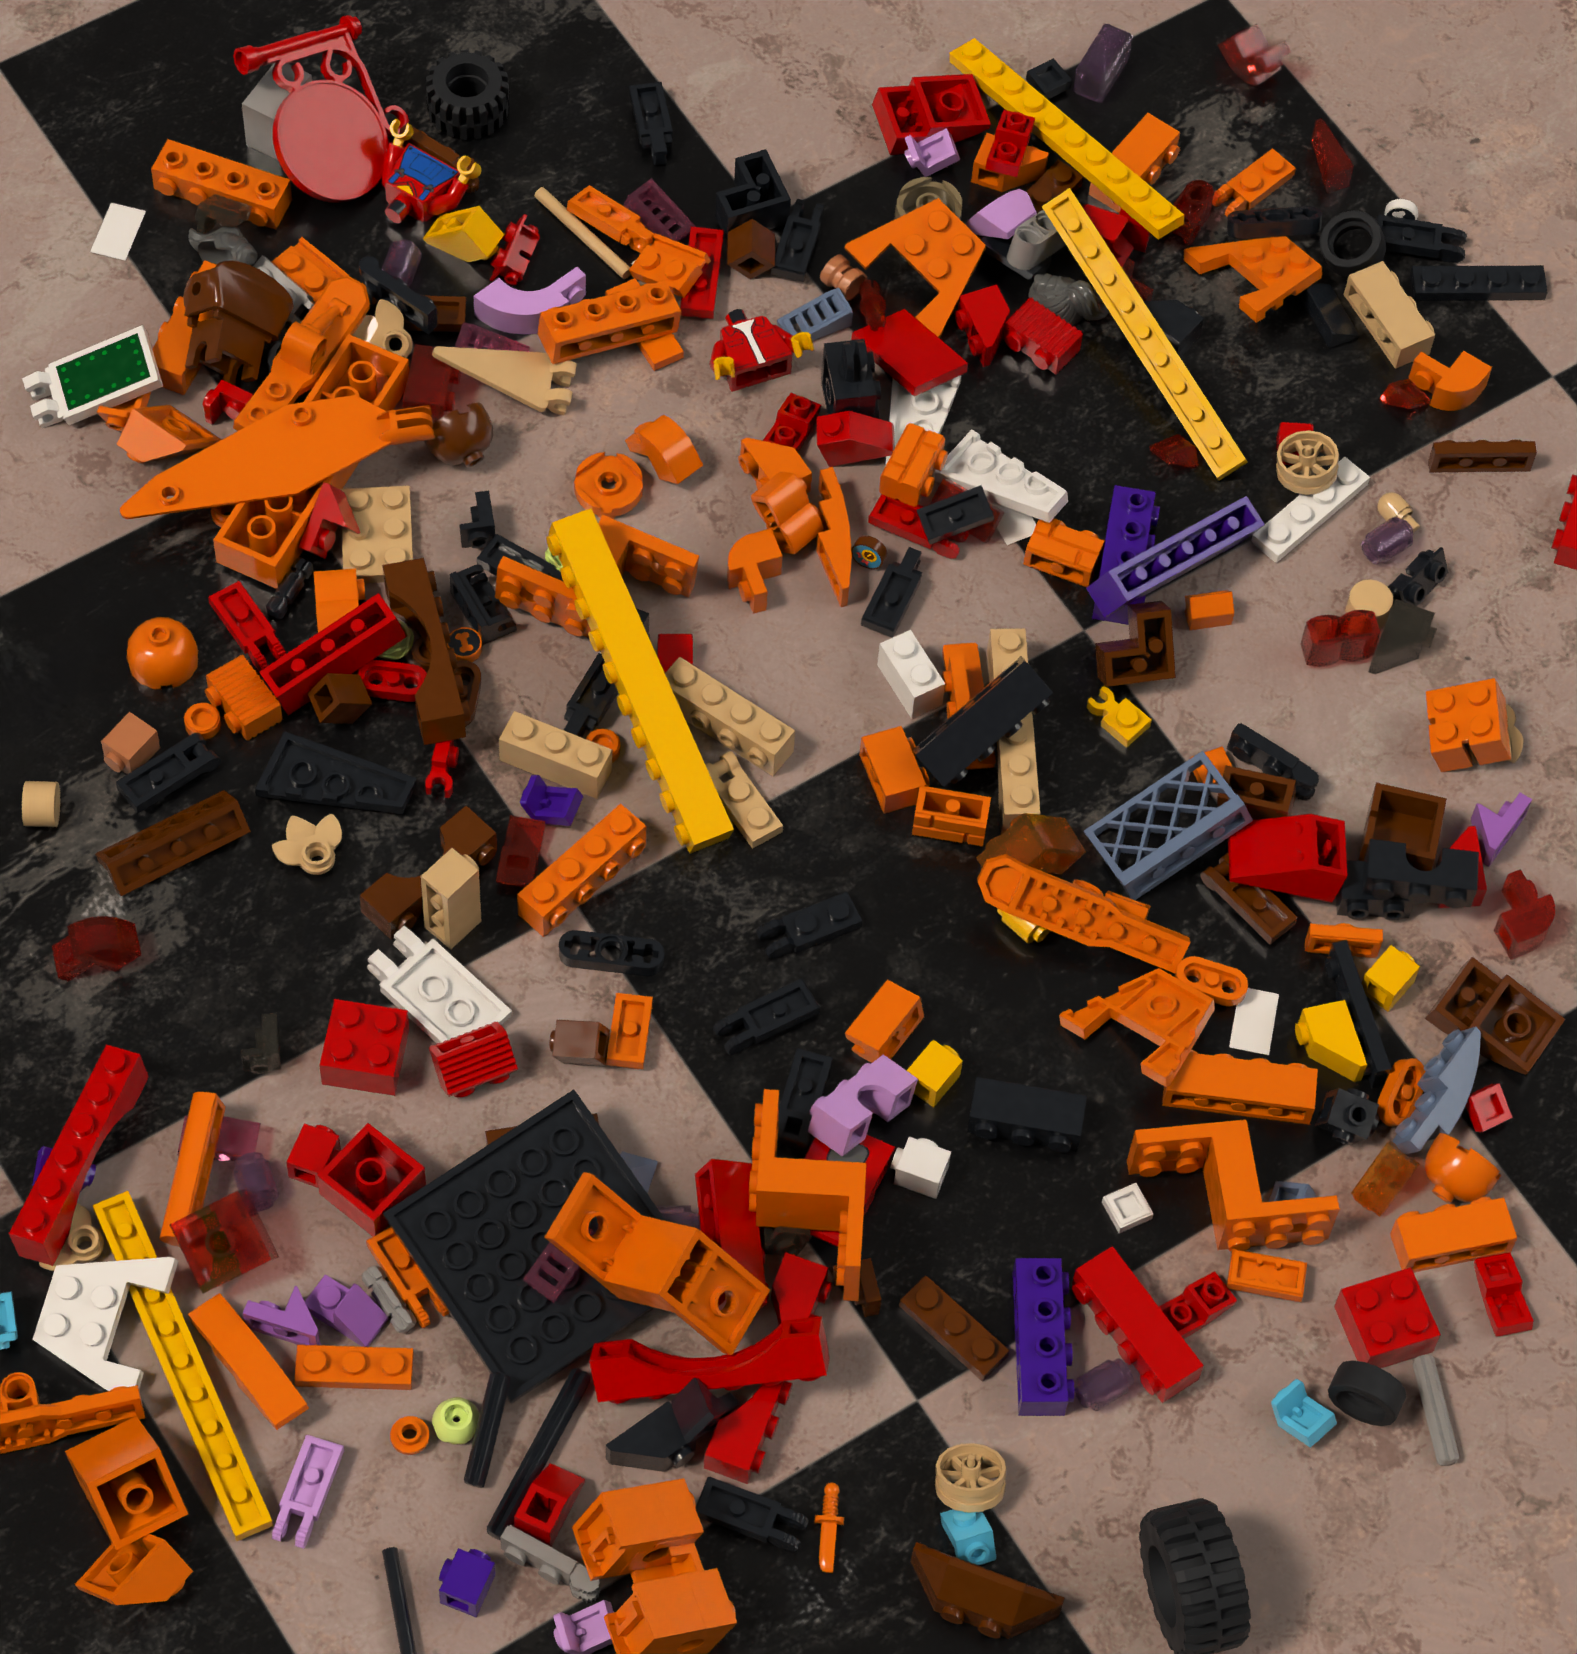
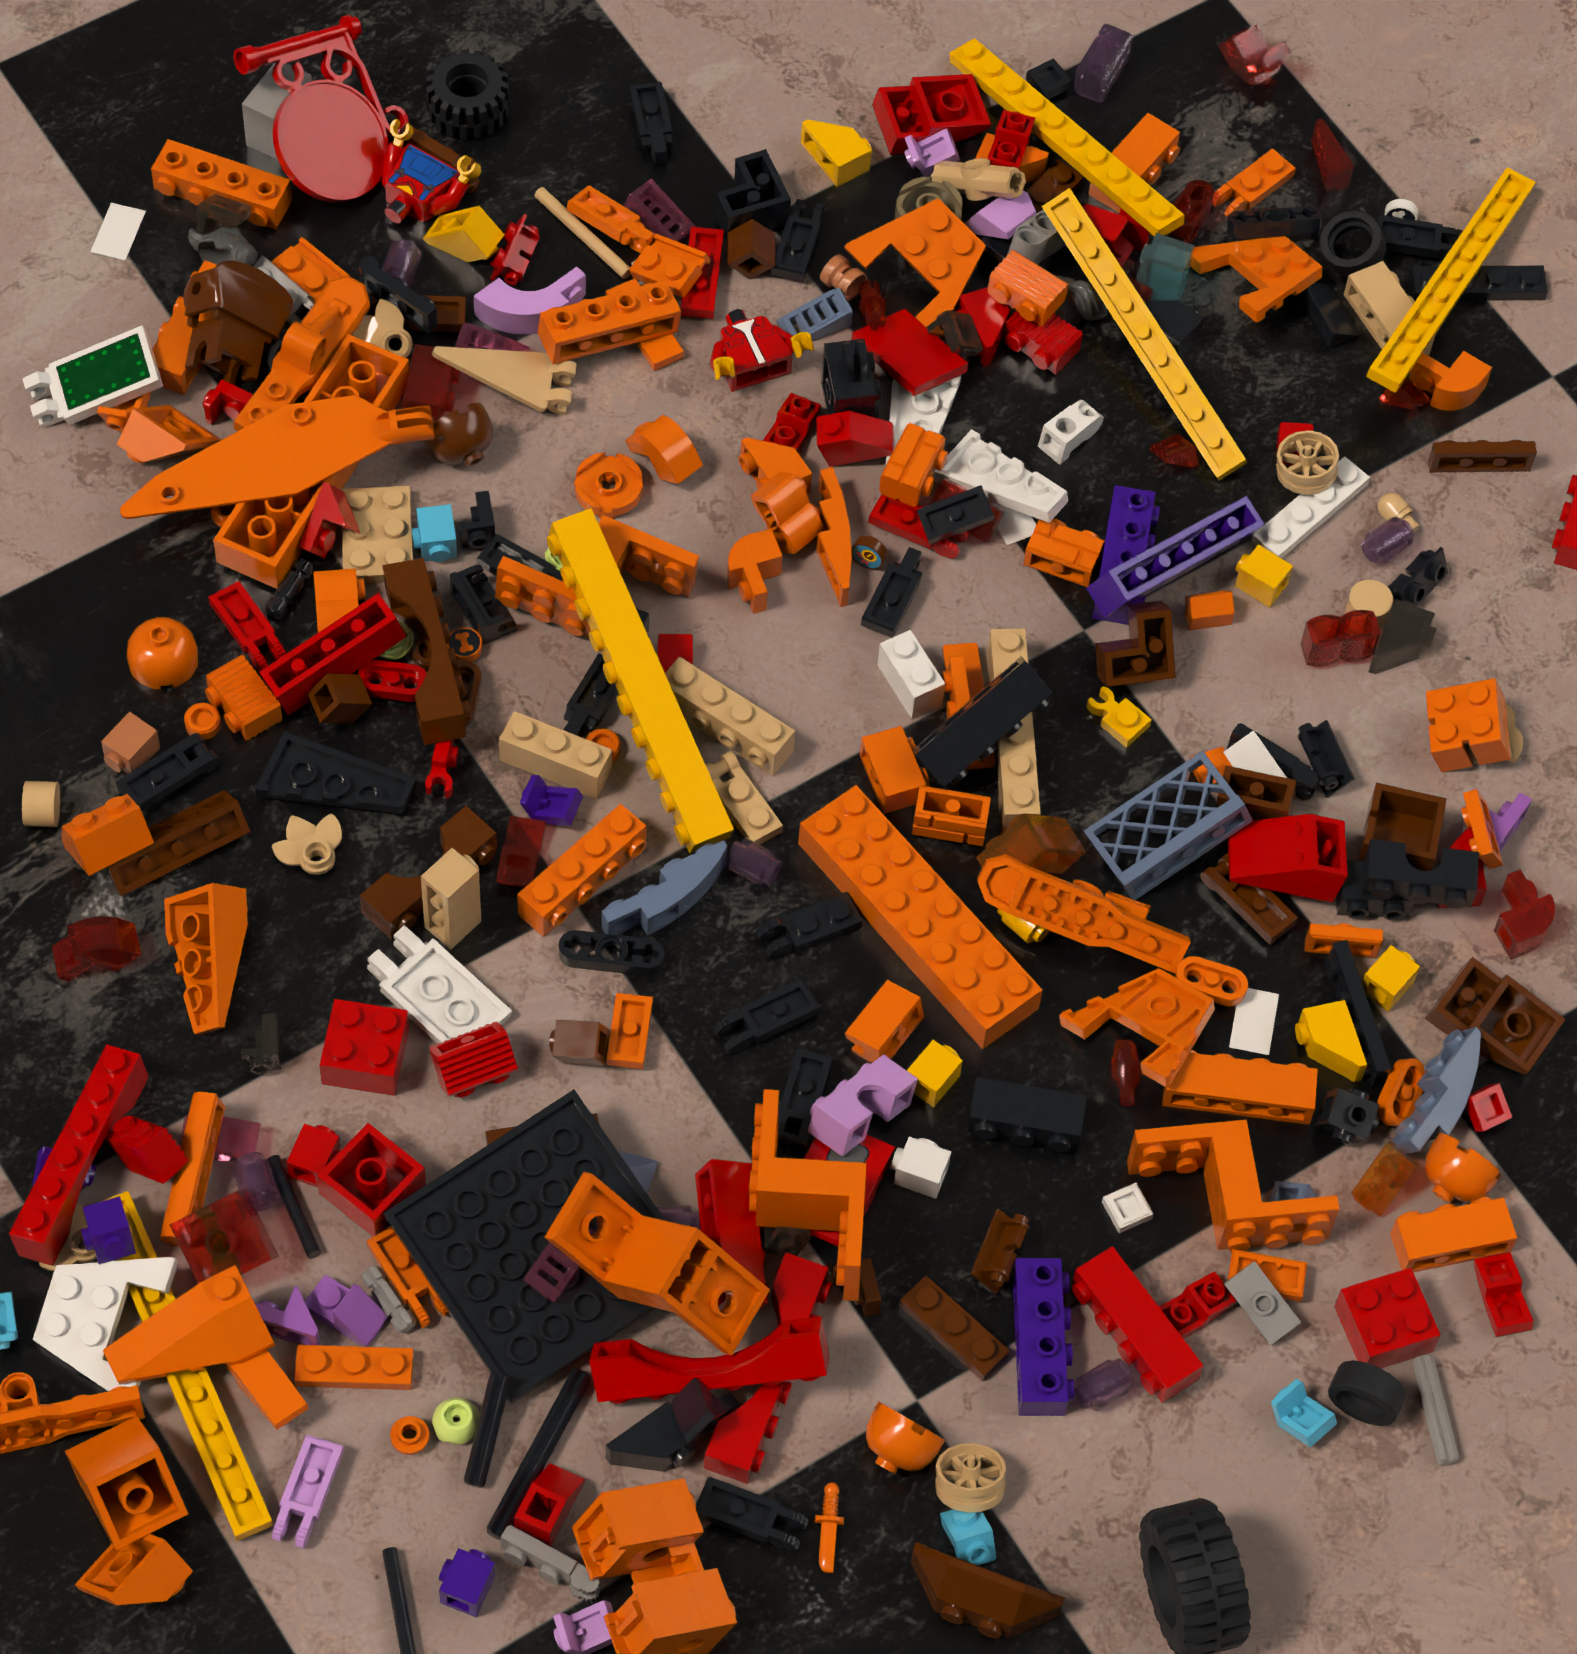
none -> orange slope [62,794,154,876]
none -> dark purple brick [81,1196,136,1264]
none -> orange wedge [103,1265,275,1385]
none -> red brick [106,1116,189,1184]
none -> orange wedge [164,883,248,1035]
none -> black bar [266,1155,322,1259]
none -> medium azure brick [411,504,457,562]
none -> sand blue slope [602,840,727,936]
none -> clear purple brick [726,838,783,886]
none -> orange brick [798,785,1042,1050]
none -> yellow slope [801,119,872,187]
none -> orange cylinder [866,1401,945,1474]
none -> clear smoke bracket [927,310,983,356]
none -> tan piece [931,158,1026,201]
none -> reddish brown hinge [971,1209,1030,1294]
none -> orange brick [988,250,1068,326]
none -> white leg [1038,400,1104,465]
none -> clear red piece [1111,1039,1141,1106]
none -> clear light blue brick [1135,233,1194,301]
none -> white sticker [1223,730,1287,778]
none -> light grey plate [1224,1261,1301,1345]
none -> yellow brick [1235,544,1293,607]
none -> black hinge [1298,720,1355,798]
none -> yellow plate [1366,167,1536,393]
none -> orange plate [1461,789,1503,869]

